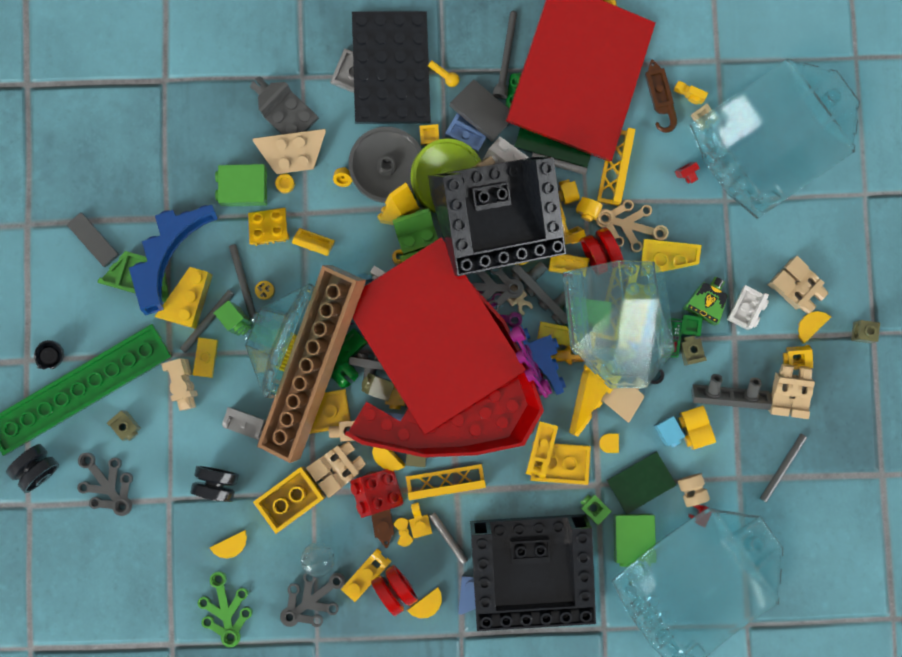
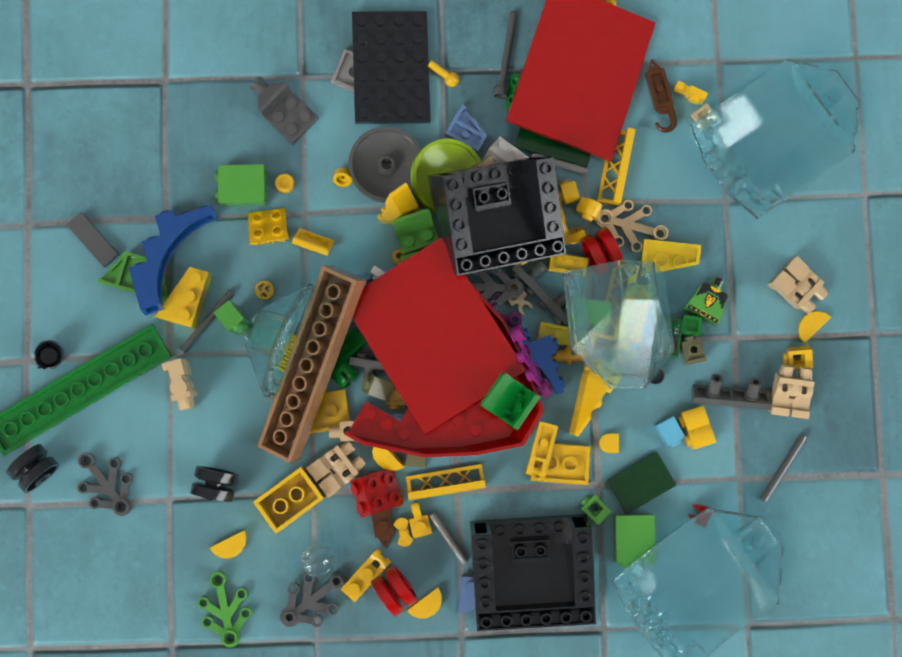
olive brick [107,410,141,441] -> none
yellow plate [193,337,219,378] -> none
light grey hinge [222,407,266,440] -> none
dark grey bar [229,244,257,319] -> none
tan wing [253,129,326,174] -> none
yellow plate [419,124,439,146] -> none
dark grey tile [449,79,510,142] -> none
tan torso [602,374,646,423] -> none
red tile [674,162,700,184] -> none
tan wheel [677,473,711,507] -> none
white bracket [727,285,769,330] -> none
olive brick [851,320,880,343] -> none
none -> green bracket [481,372,540,430]

